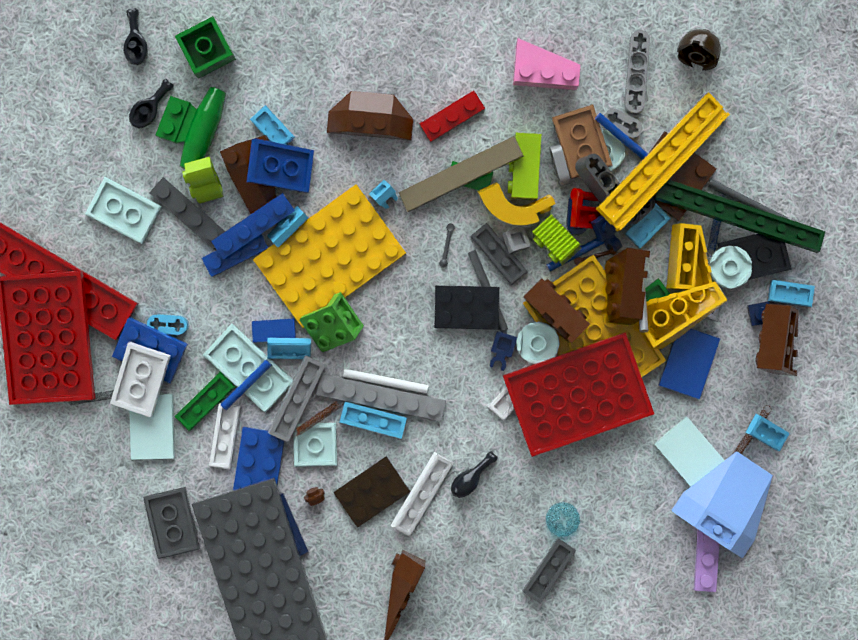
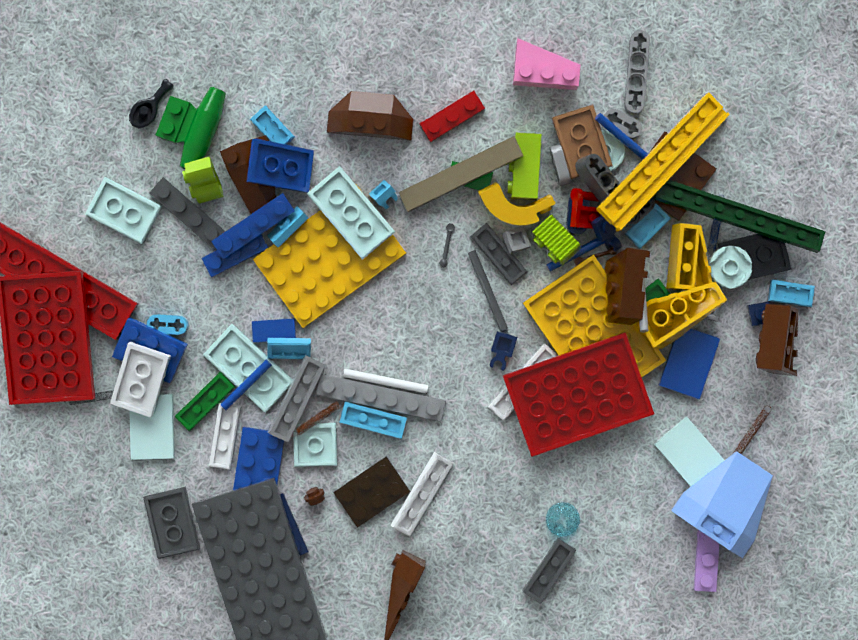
black piece [123,8,148,65] -> none
green brick [175,16,236,79] -> none
bright green bracket [300,292,364,352] -> none
black plate [434,285,500,330] -> none
black piece [451,451,498,498] -> none
light aqua tile [516,321,560,364] -> none
reddish brown wedge [523,278,590,343] -> none
dark brown cylinder [677,29,721,71] -> none
dark grey bar [708,179,788,219] -> none
medium azure plate [746,414,790,452] -> none
none -> light aqua tile [307,166,395,260]

